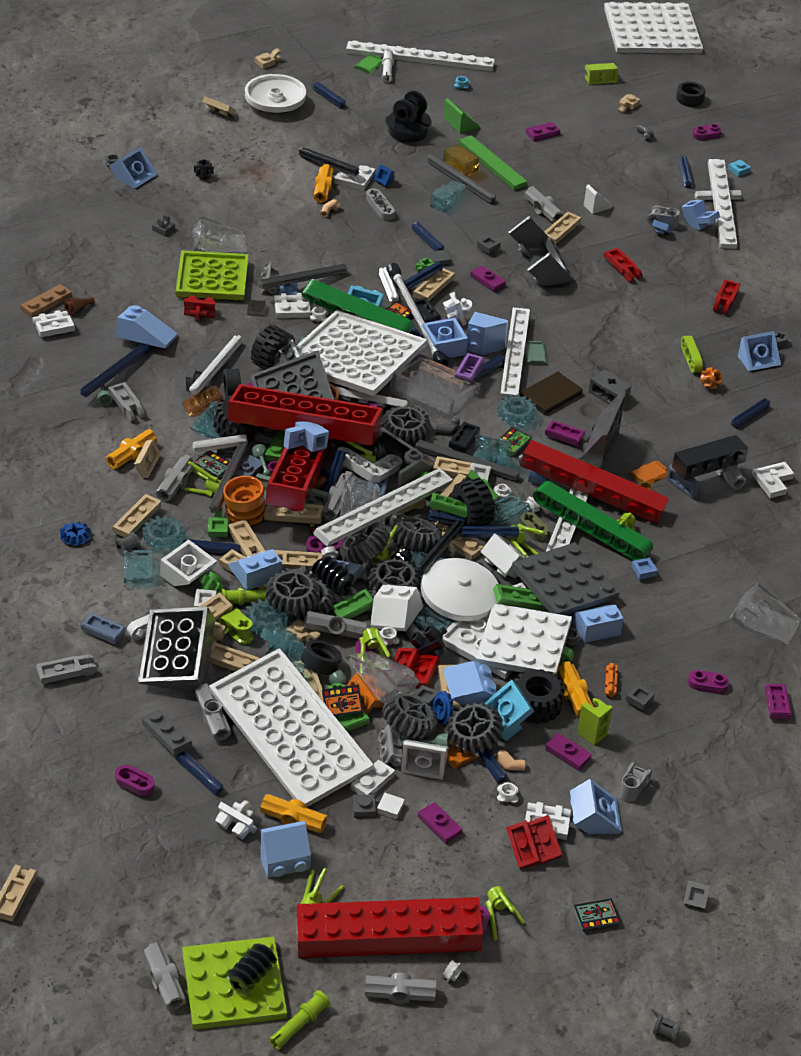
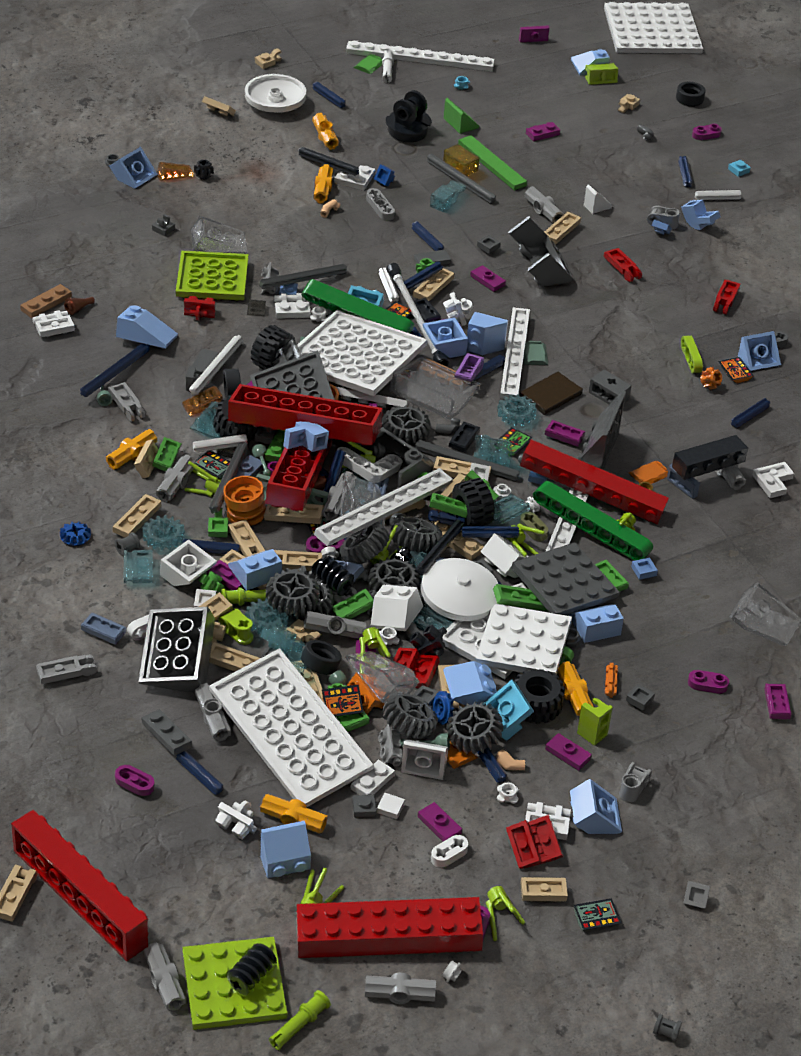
white plate [708,159,737,249] -> none
none -> red brick [11,810,149,962]
none -> bright green plate [152,437,182,471]
none -> clear orange slope [157,162,193,180]
none -> magenta plate [207,560,244,590]
none -> light orange piece [312,113,339,150]
none -> white beam [431,835,468,868]
none -> magenta plate [519,26,550,43]
none -> tan plate [521,877,568,901]
none -> light blue slope [571,49,610,75]
none -> bright green plate [595,560,629,592]
none -> piece [718,357,754,383]

